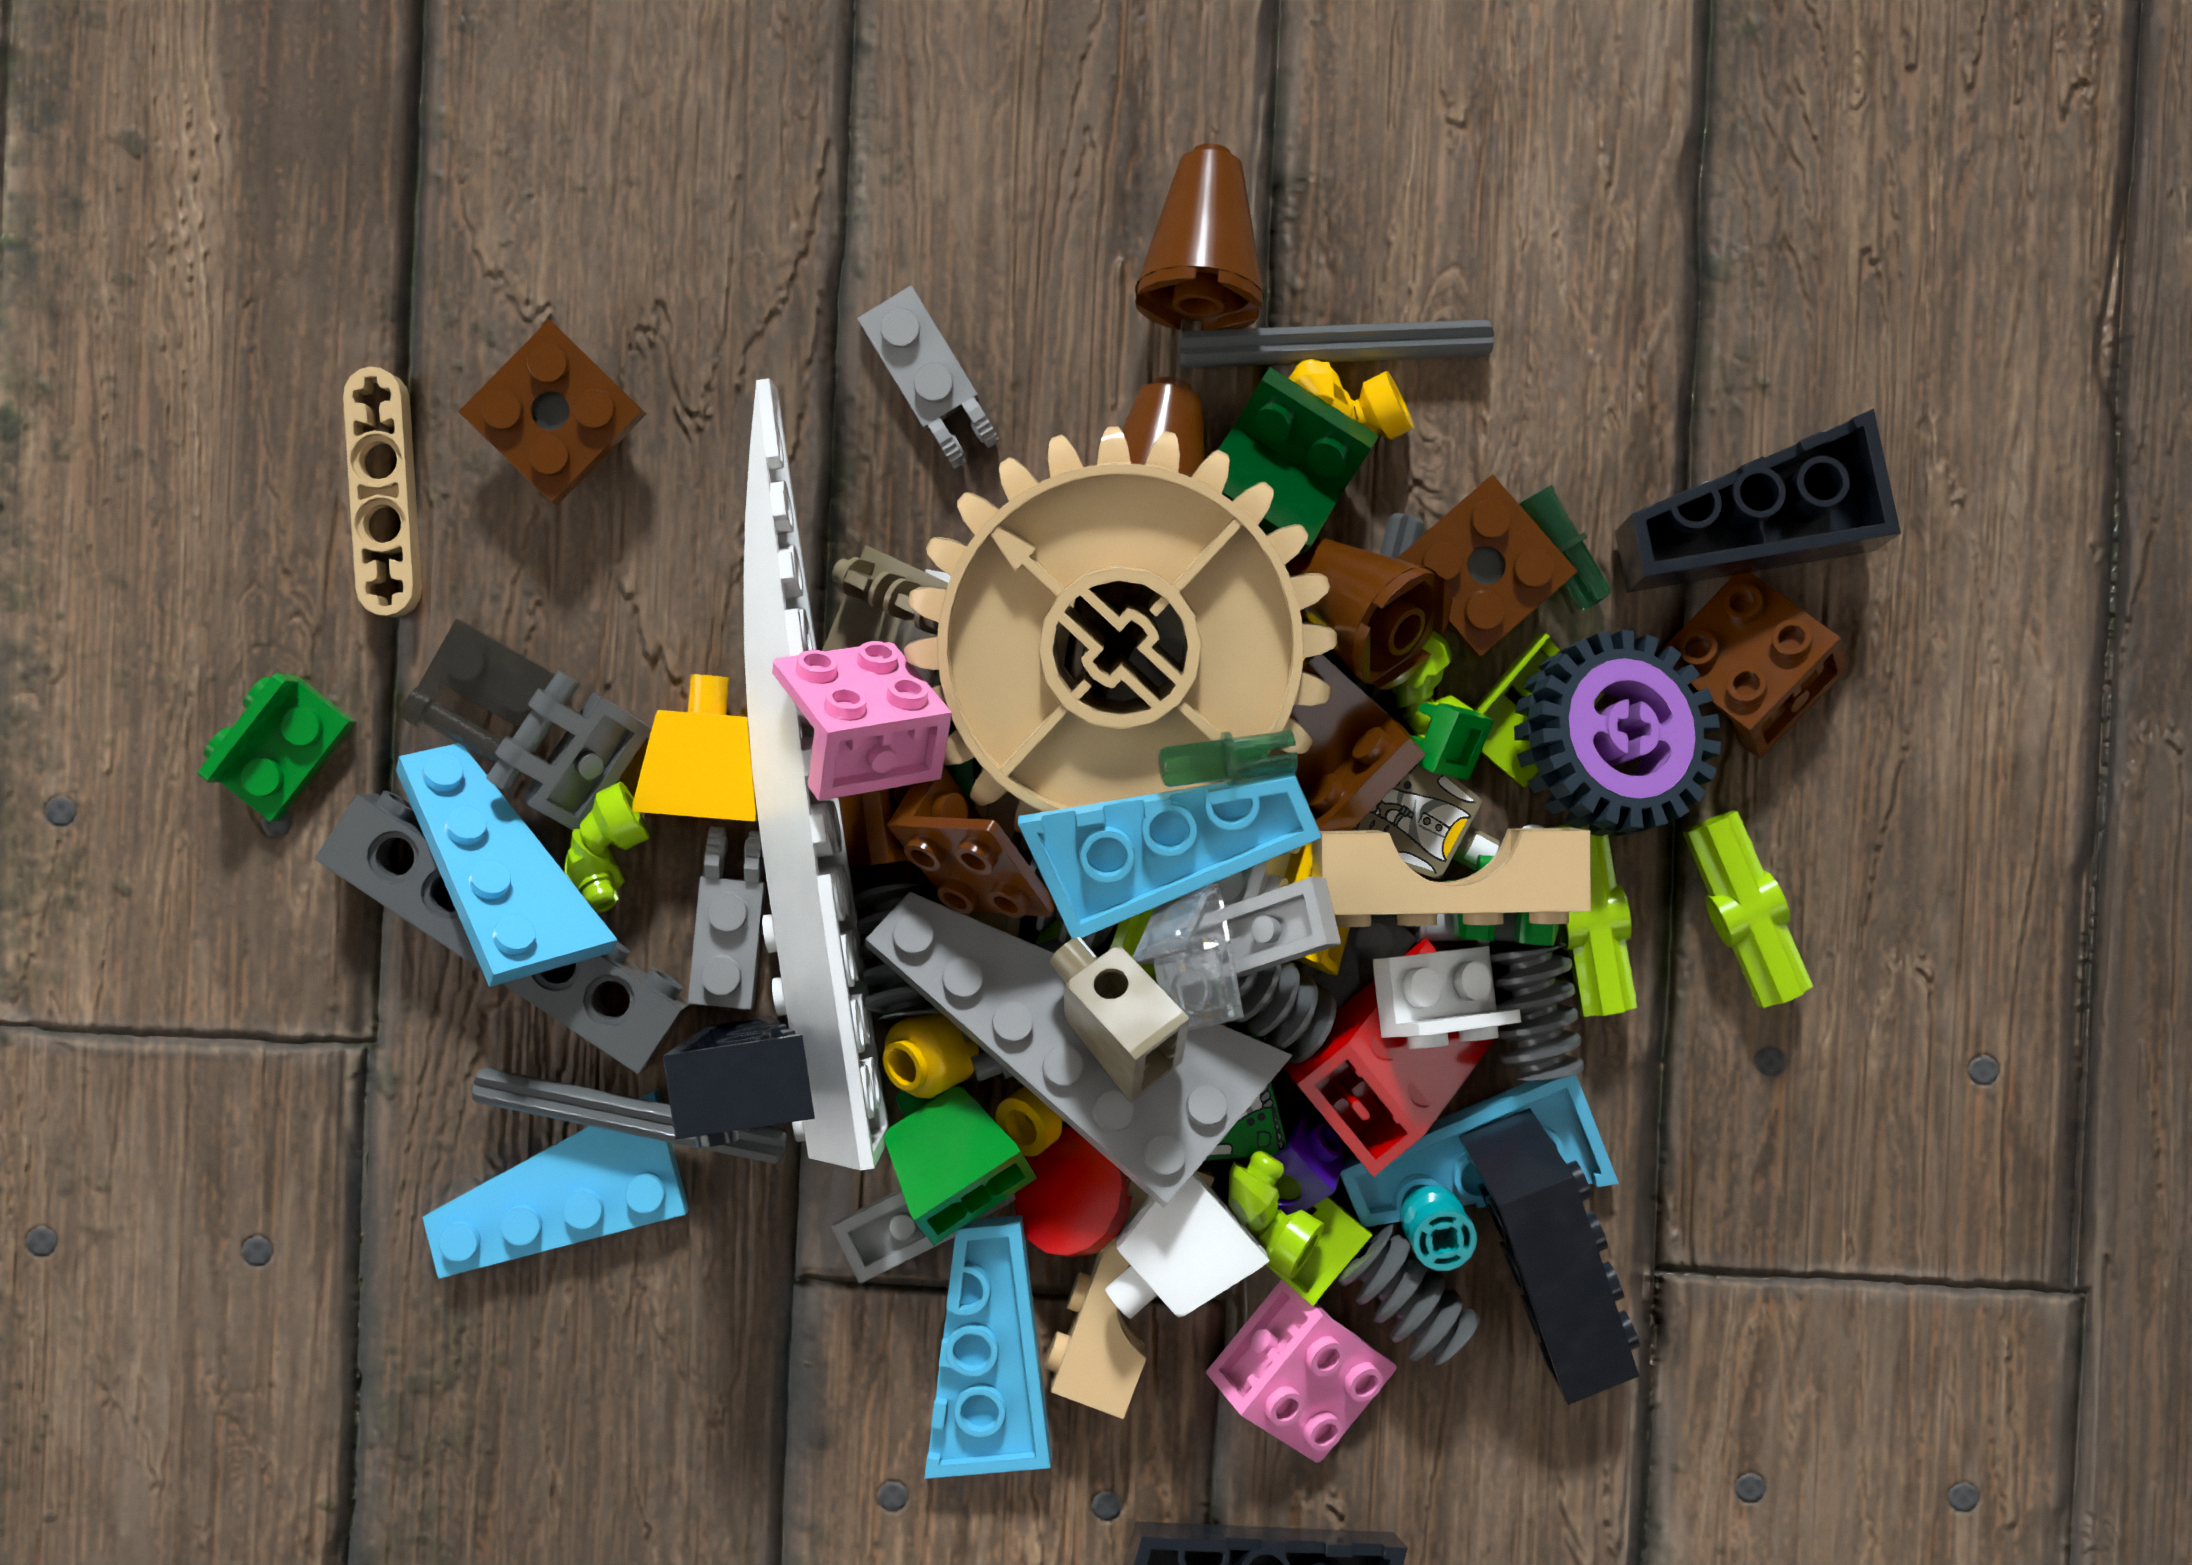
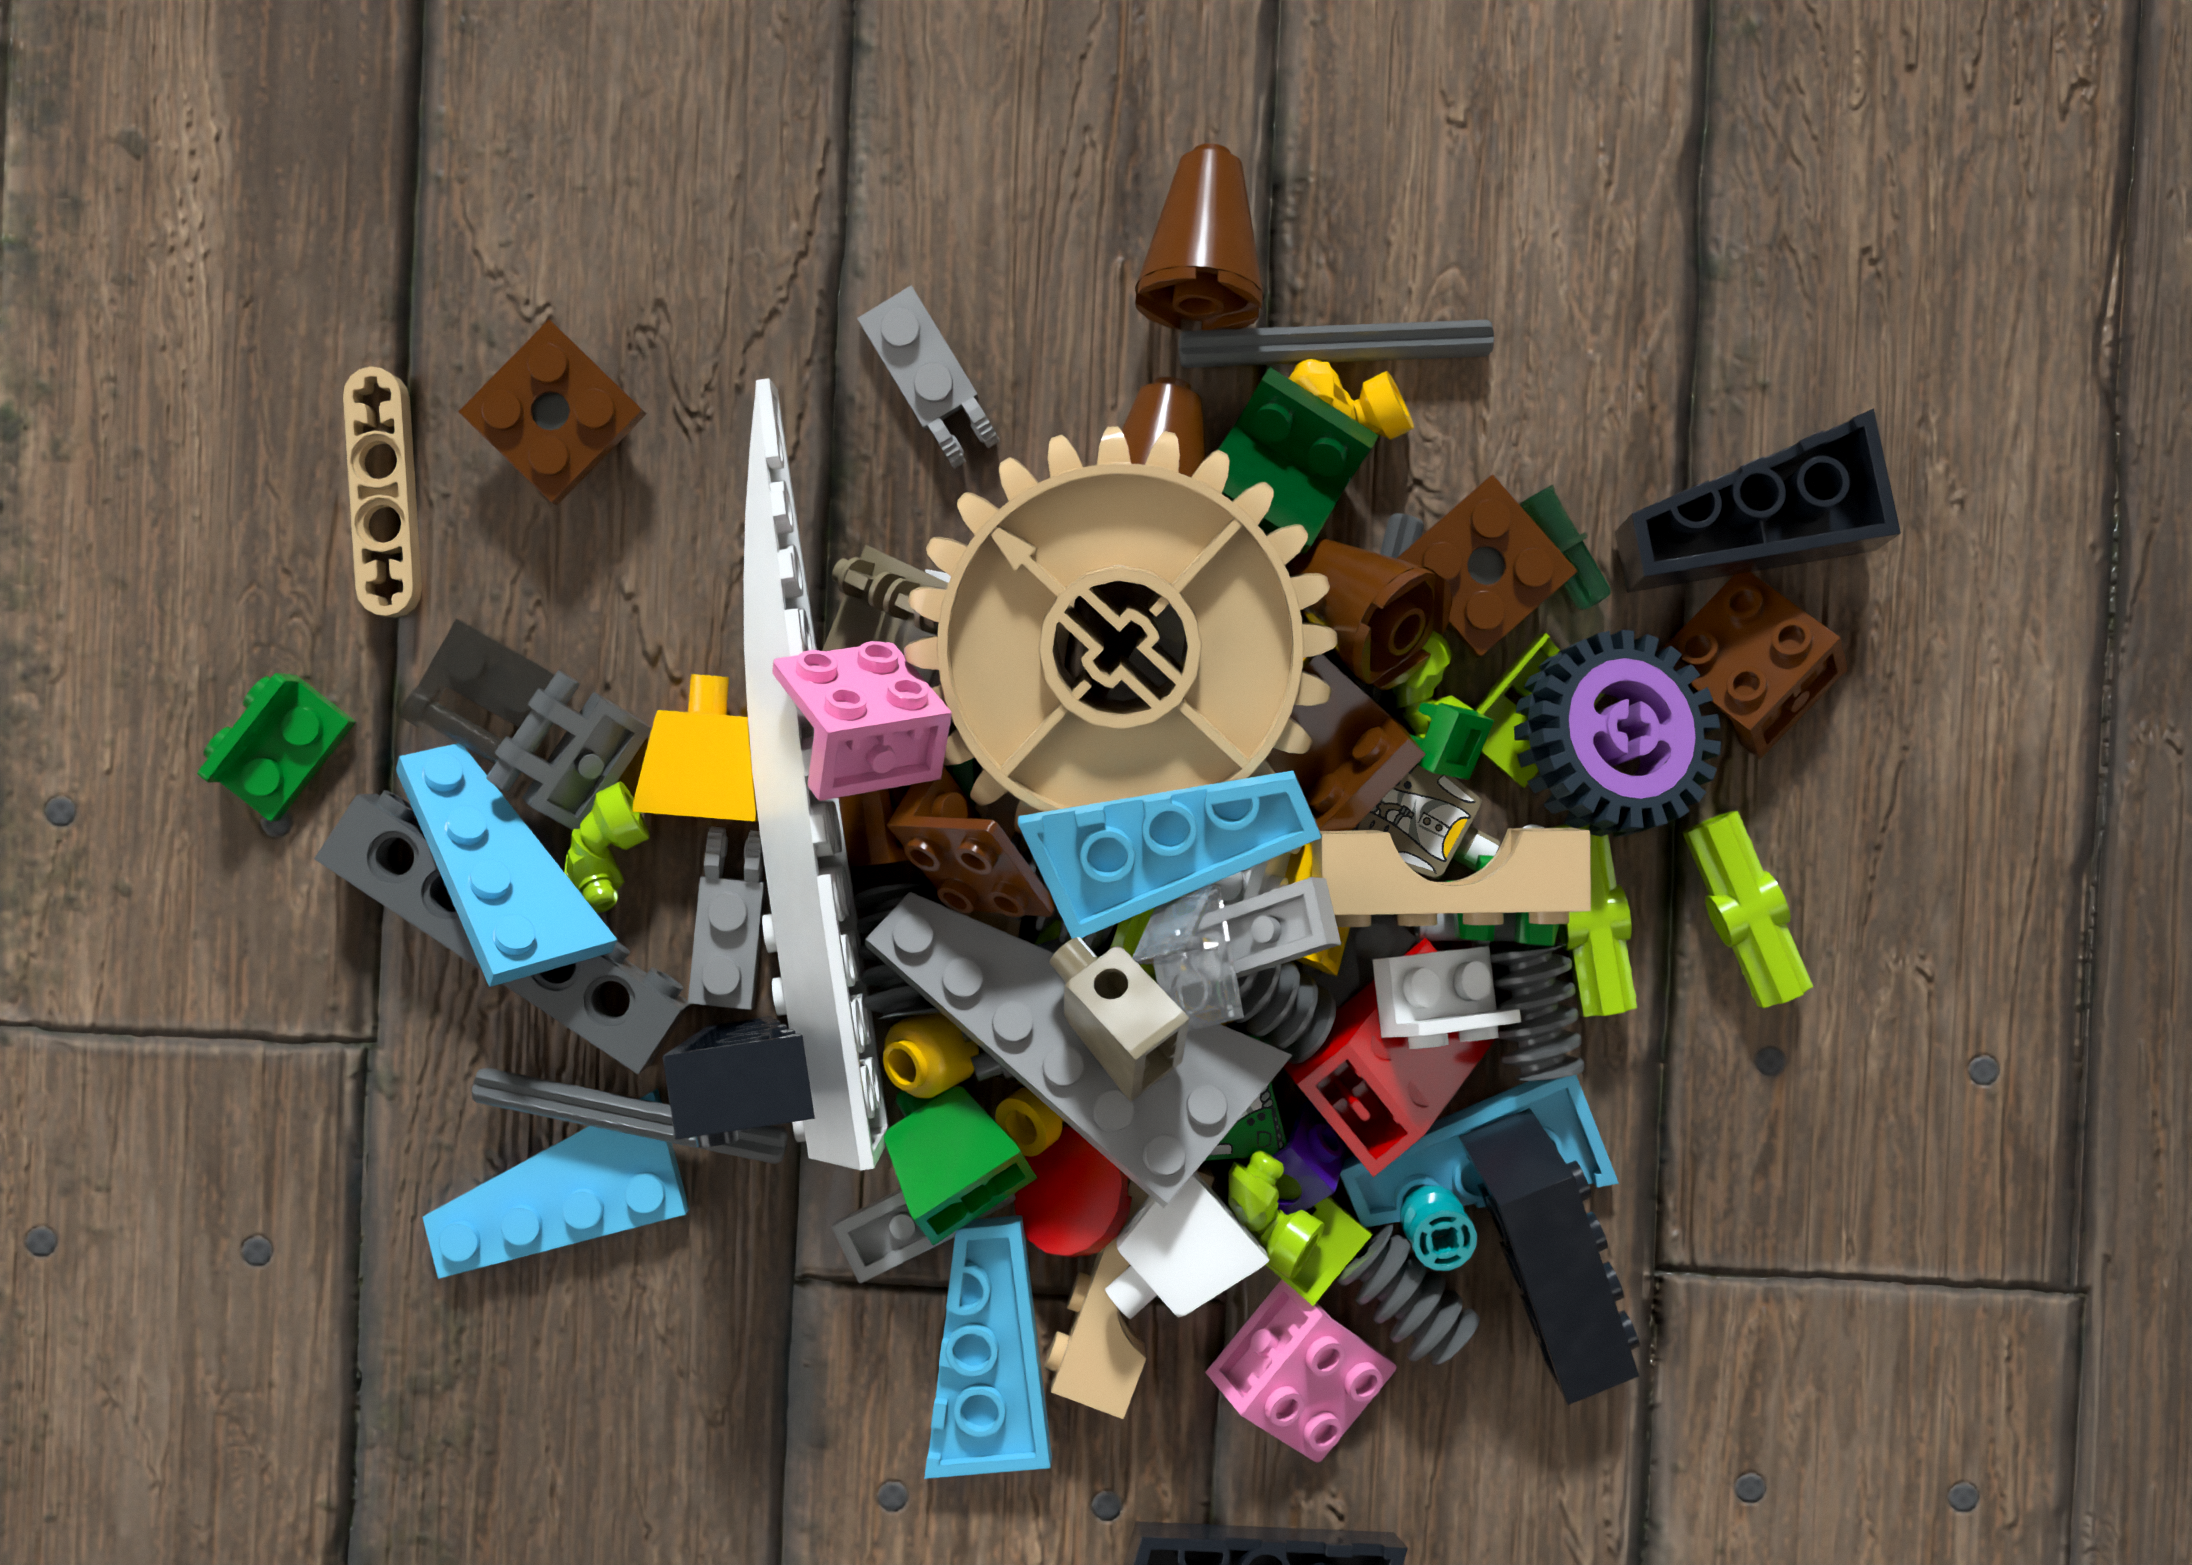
clear green axle [1158,728,1298,787] -> none

